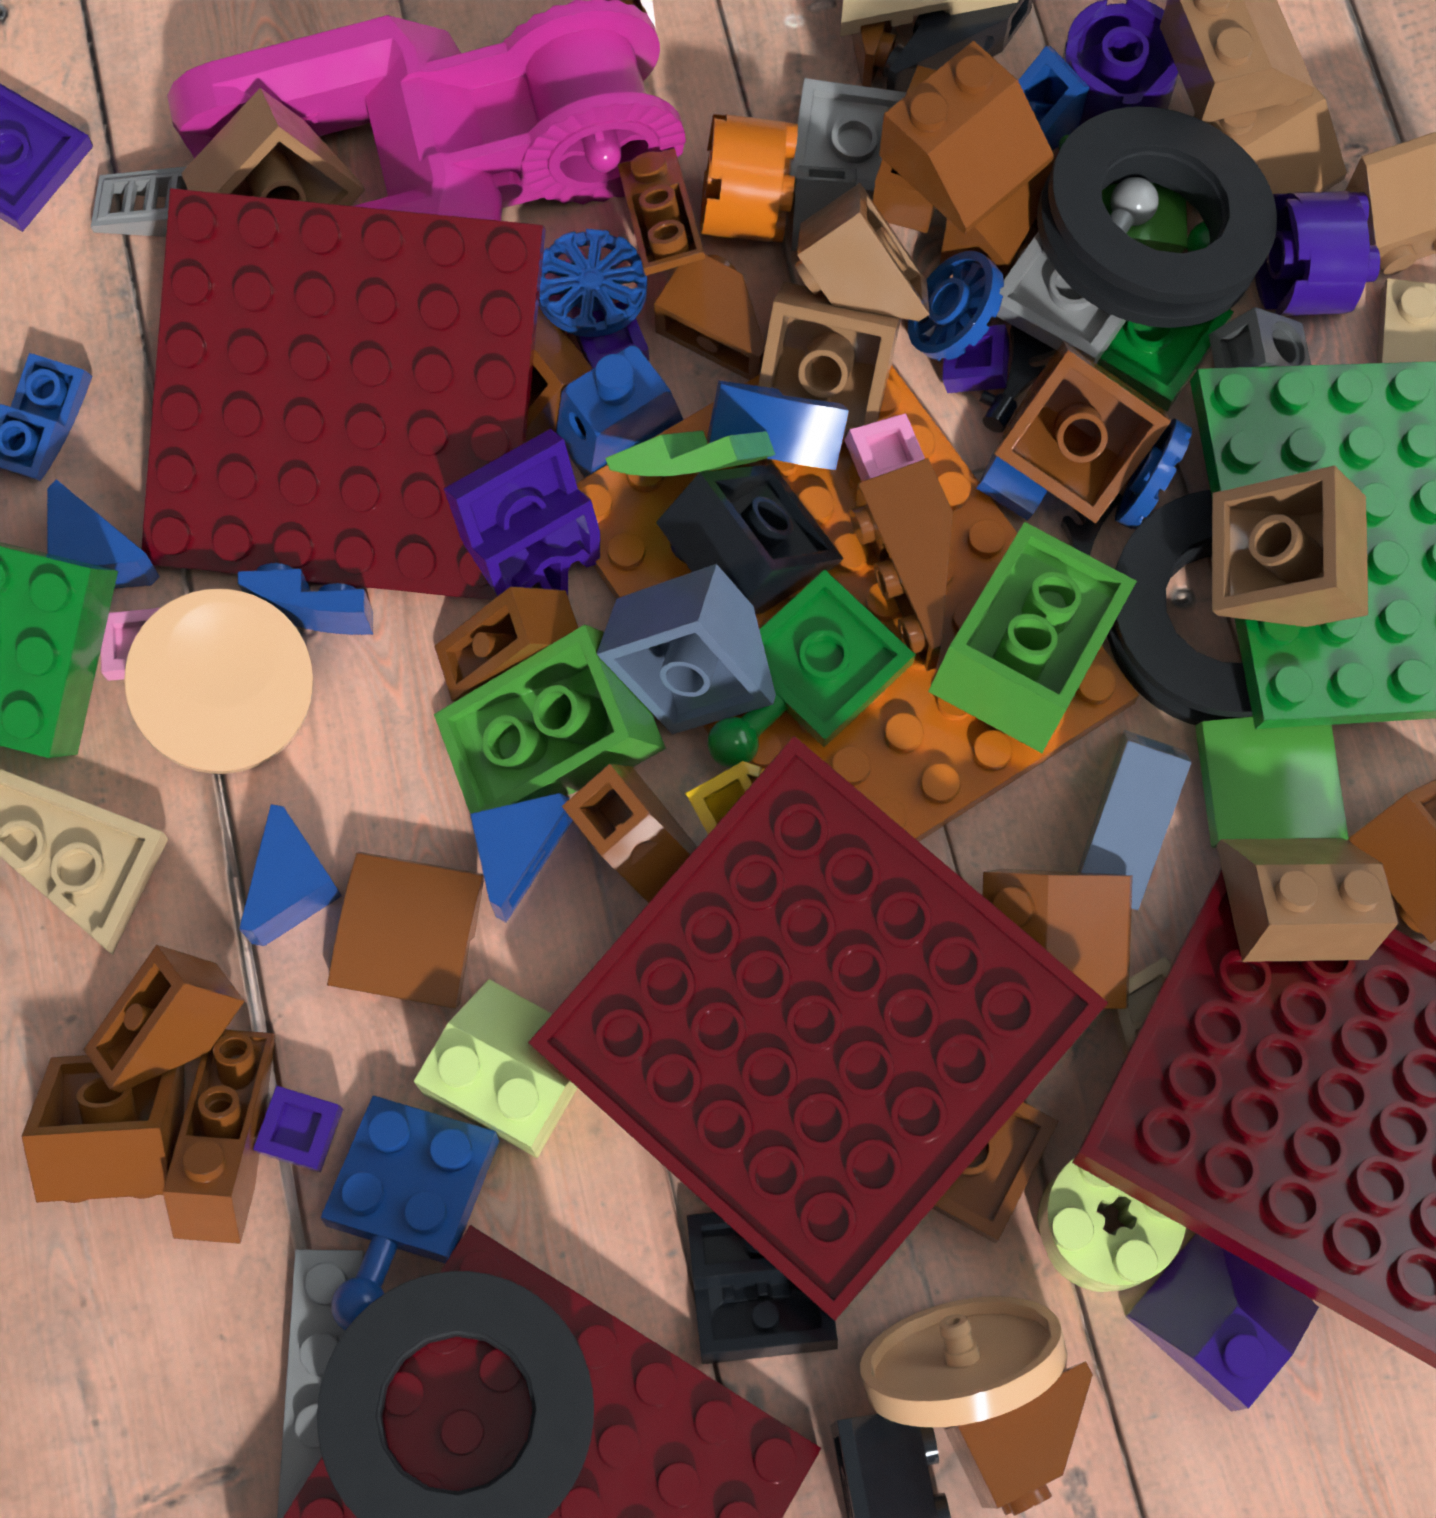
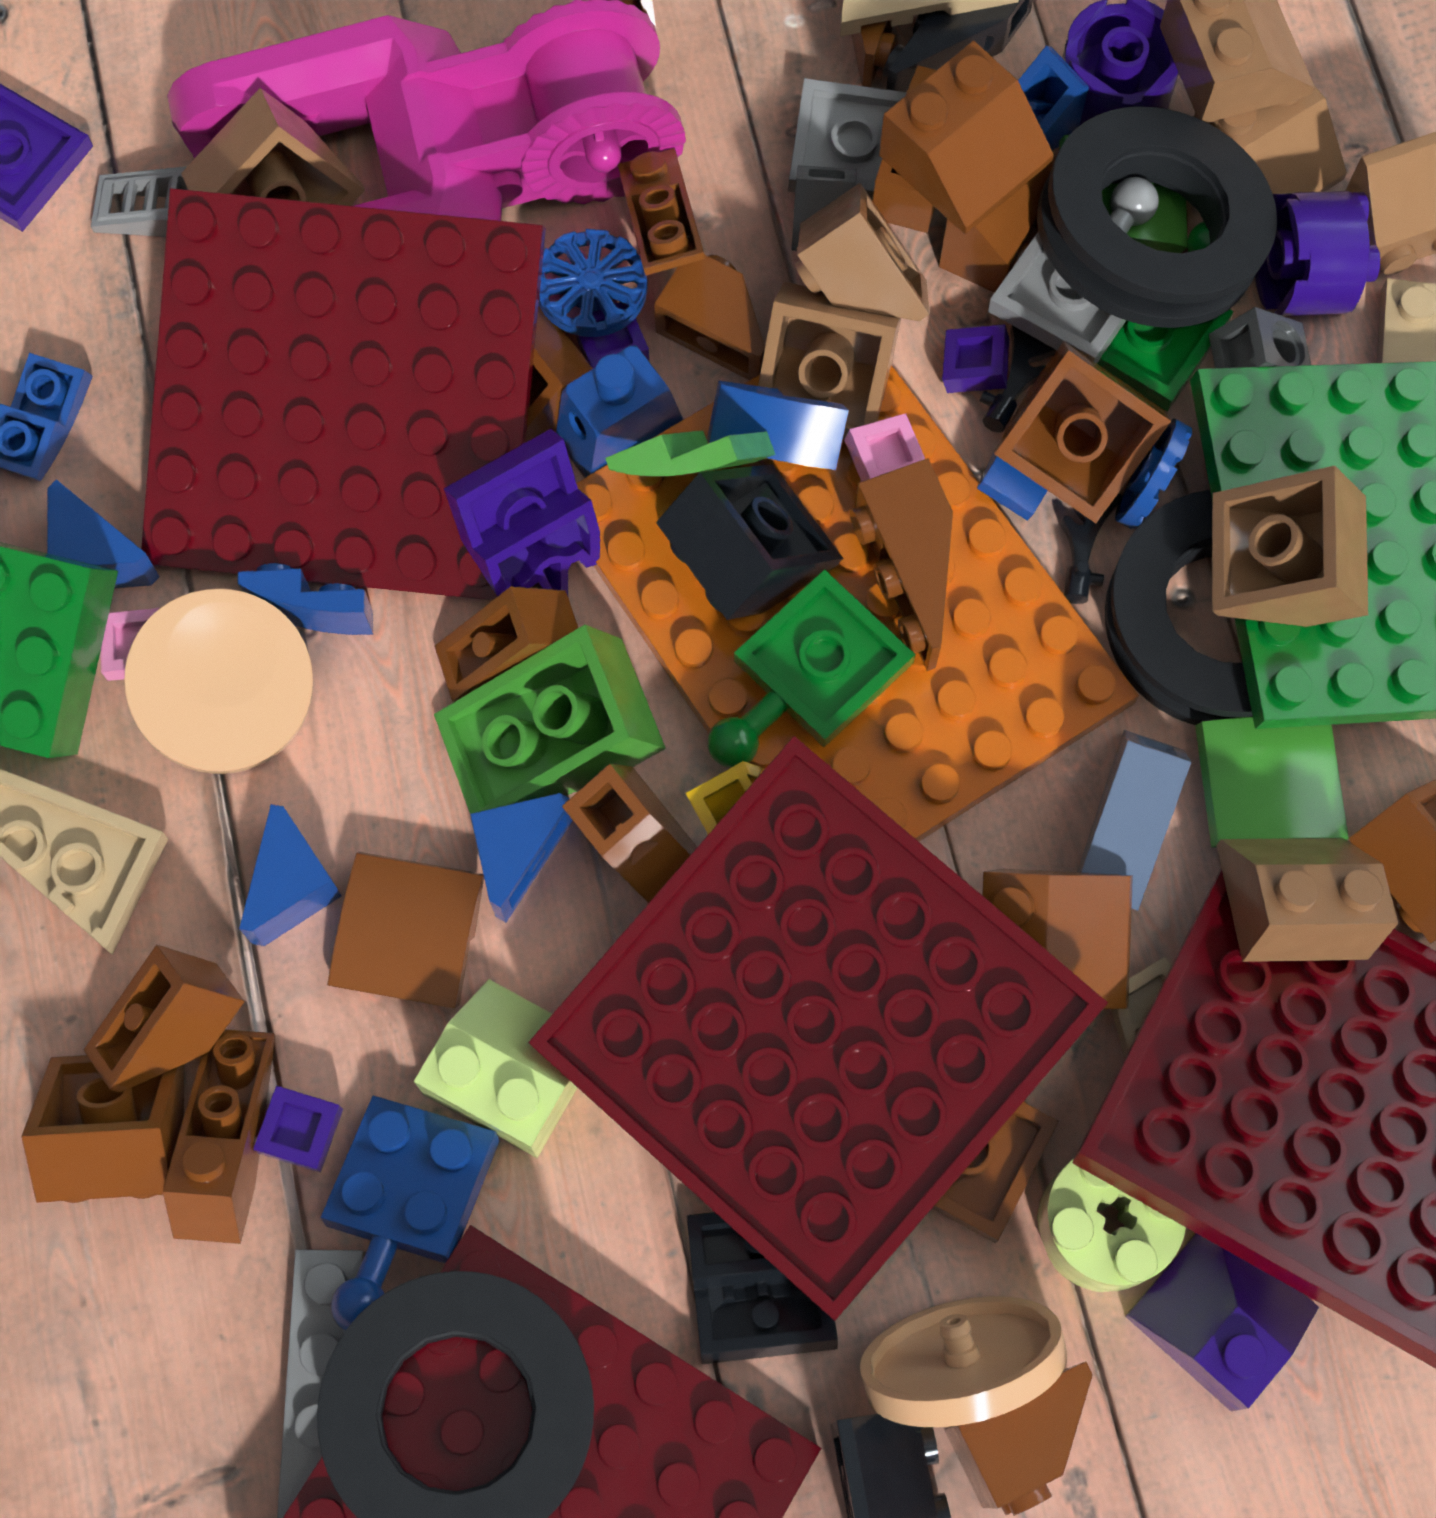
sand blue slope [597,564,776,734] -> none
orange brick [700,114,798,243] -> none
blue wheel [908,251,1004,361] -> none
bright green slope [928,522,1137,753] -> none

